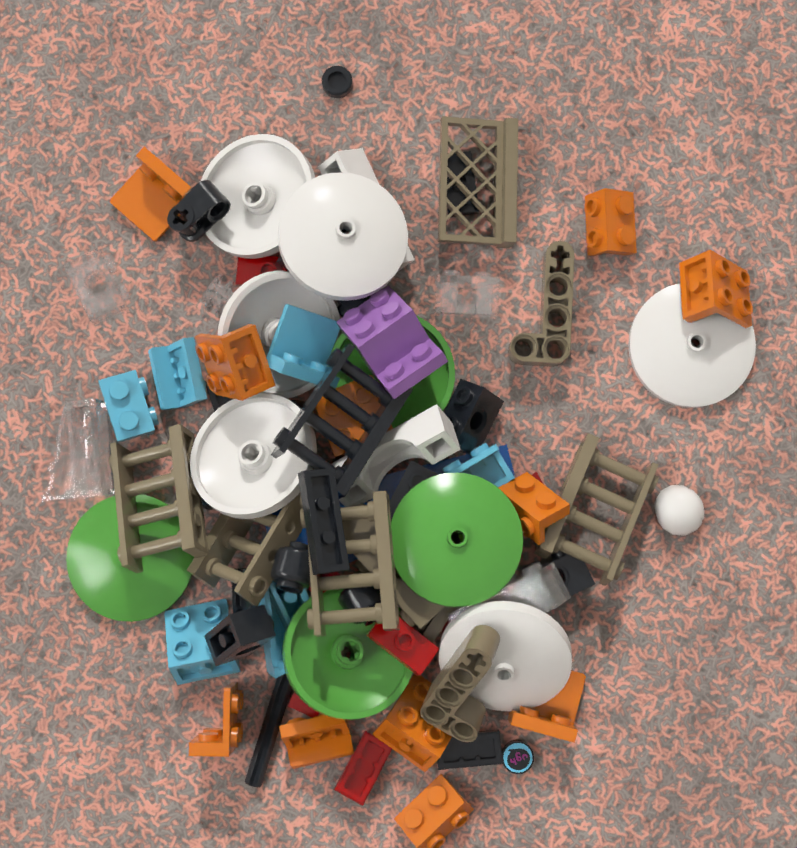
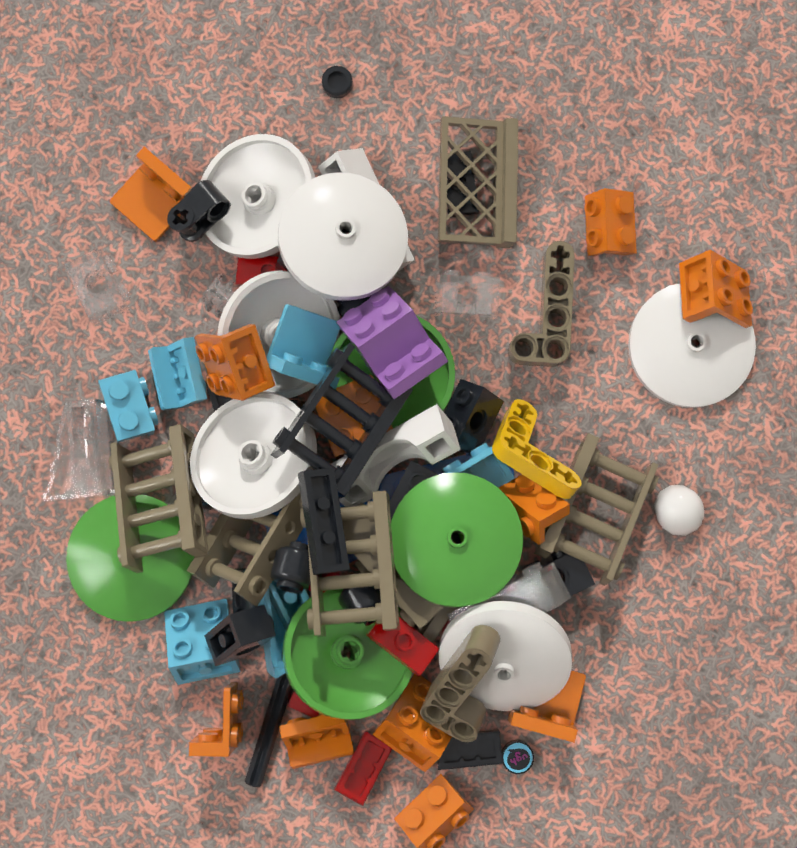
none -> yellow beam [492,399,581,499]

